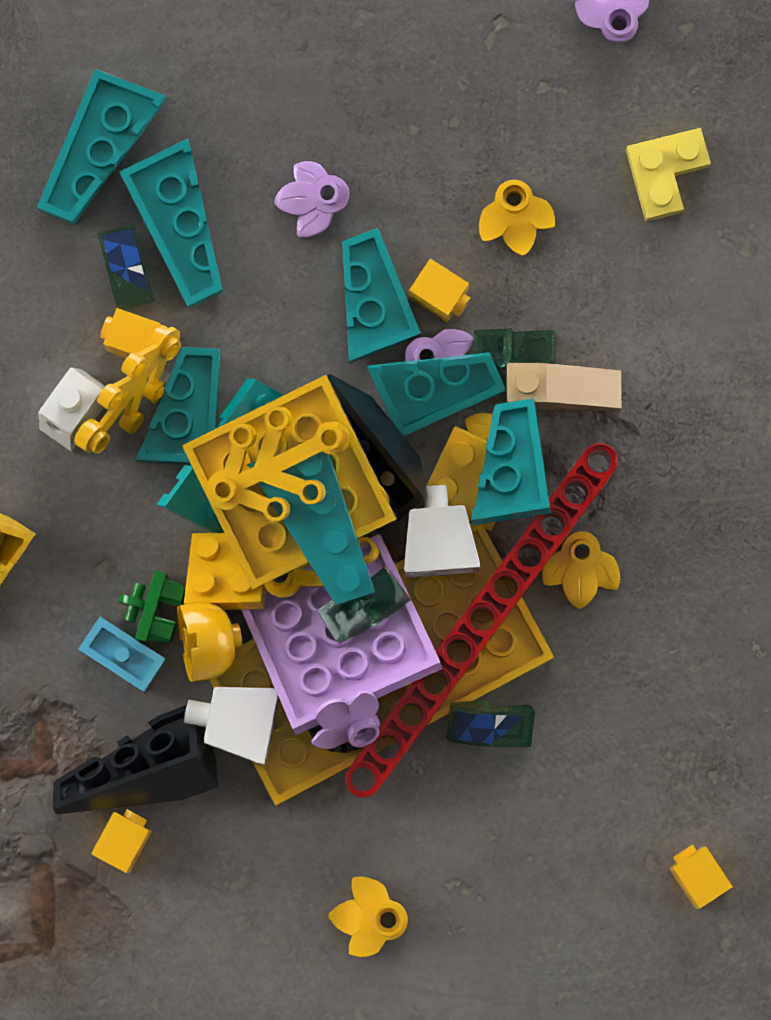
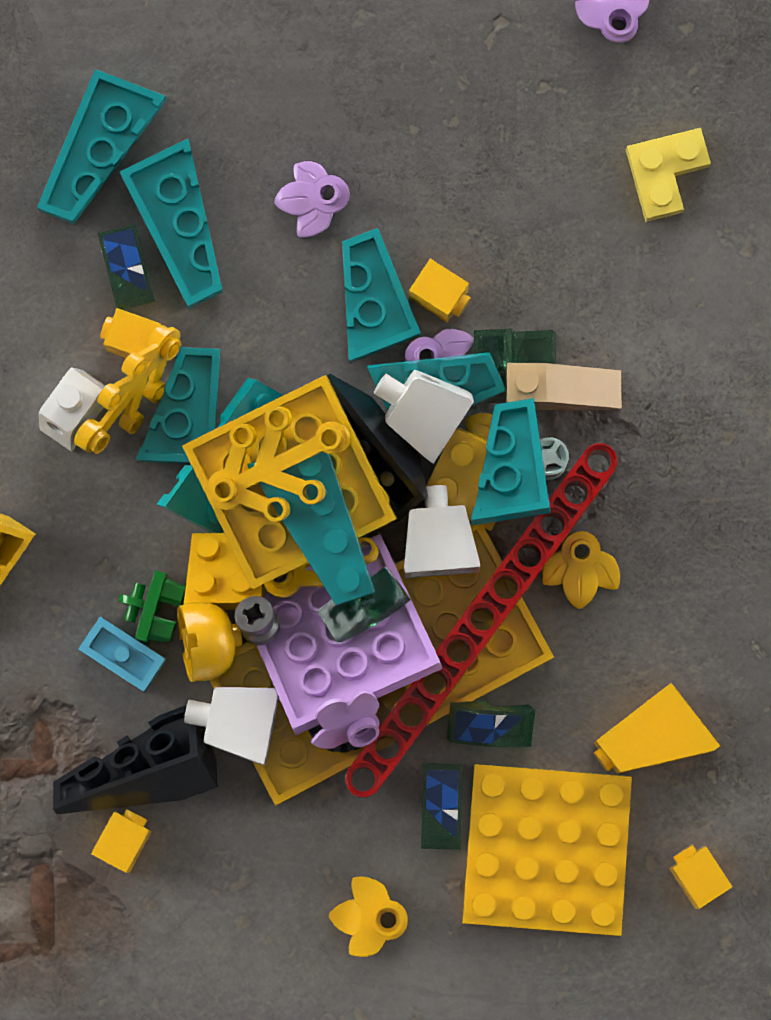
yellow plate [479,180,555,256] -> none
none -> flat silver wheel [234,596,280,645]
none -> white torso [374,370,474,464]
none -> slope [421,763,462,850]
none -> yellow plate [462,764,632,936]
none -> light aqua wheel [541,437,569,480]
none -> yellow slope [593,683,720,774]

